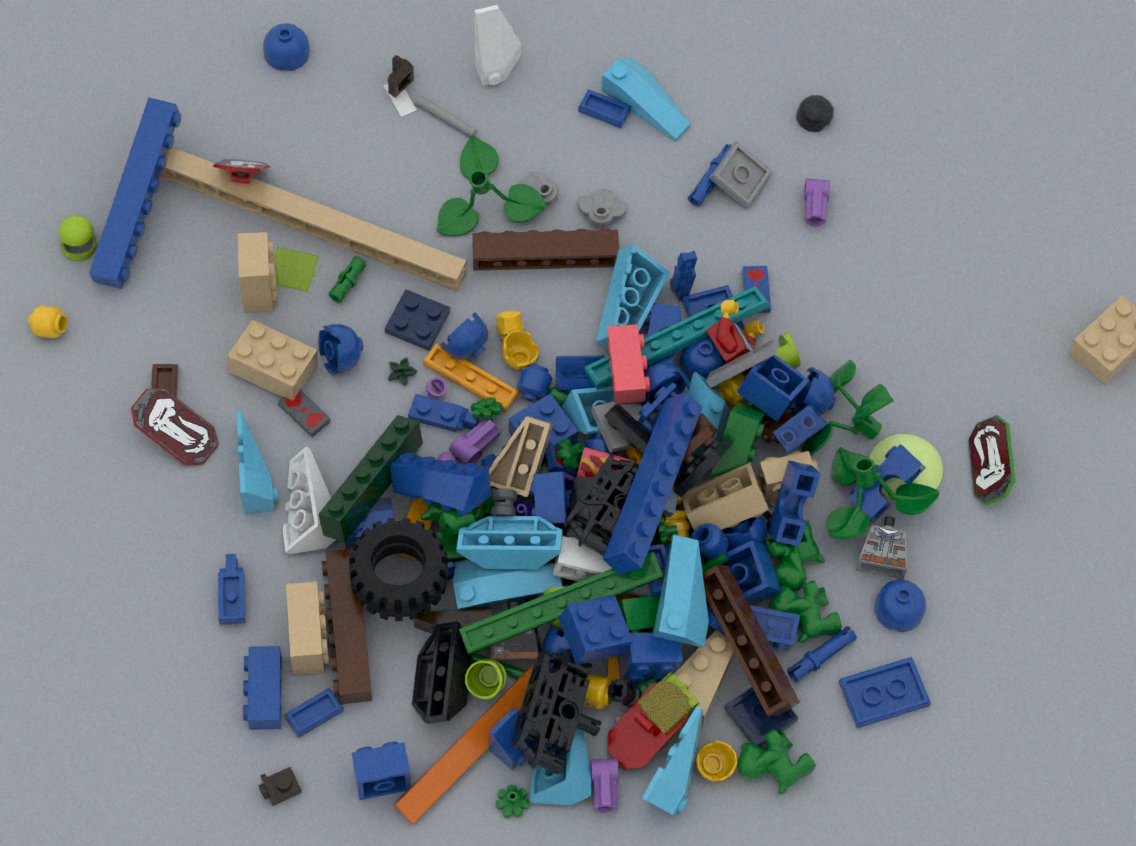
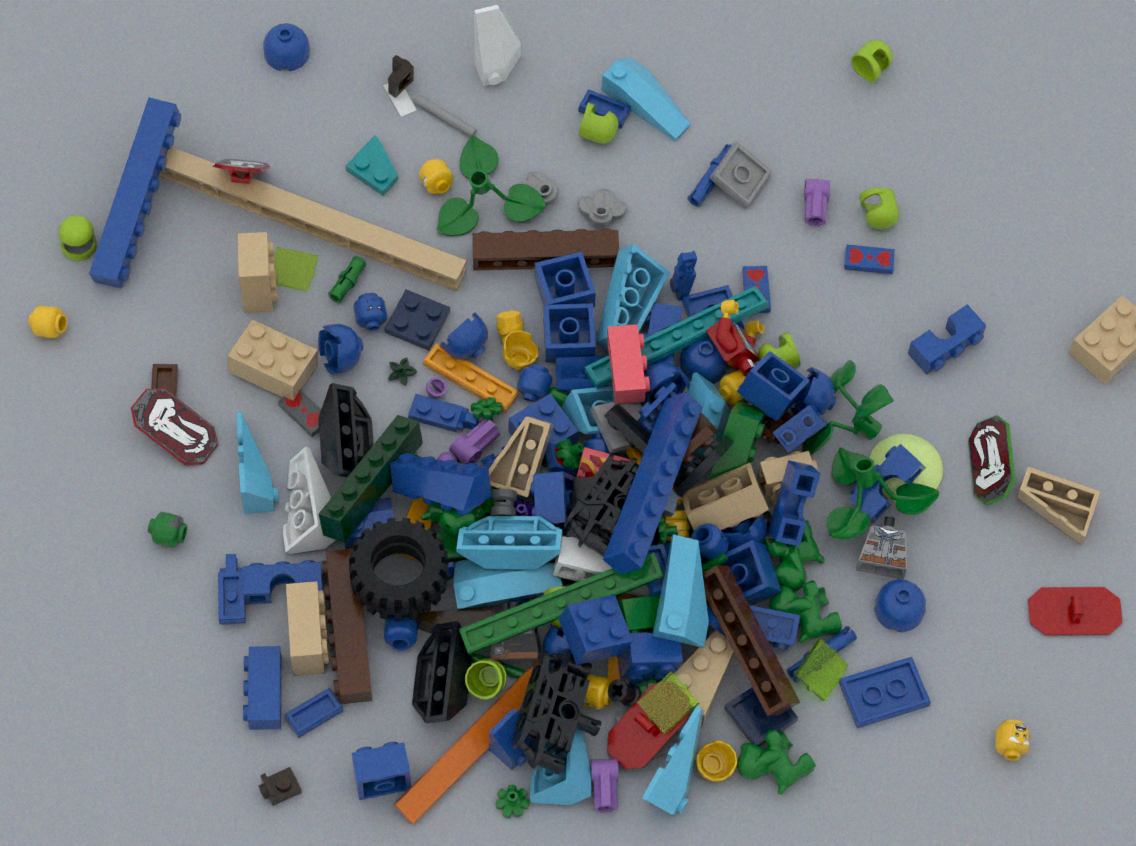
light grey tile [706,340,778,388] -> none
black hair [796,95,834,132] -> none
none -> green head [148,512,188,548]
none -> blue arch [243,560,323,605]
none -> black wedge [318,383,374,478]
none -> teal wing [346,135,398,196]
none -> blue head [353,293,387,331]
none -> blue head [384,616,418,651]
none -> yellow head [419,159,454,195]
none -> blue brick [534,252,596,307]
none -> blue brick [543,303,596,362]
none -> lime helmet [579,102,619,144]
none -> clear neon green piece [795,639,848,701]
none -> blue tile [844,244,895,274]
none -> lime helmet [851,39,893,83]
none -> lime helmet [859,188,899,230]
none -> blue arch [908,304,986,375]
none -> yellow head [995,720,1029,761]
none -> tan wedge [1017,467,1101,545]
none -> red shield [1028,587,1123,635]

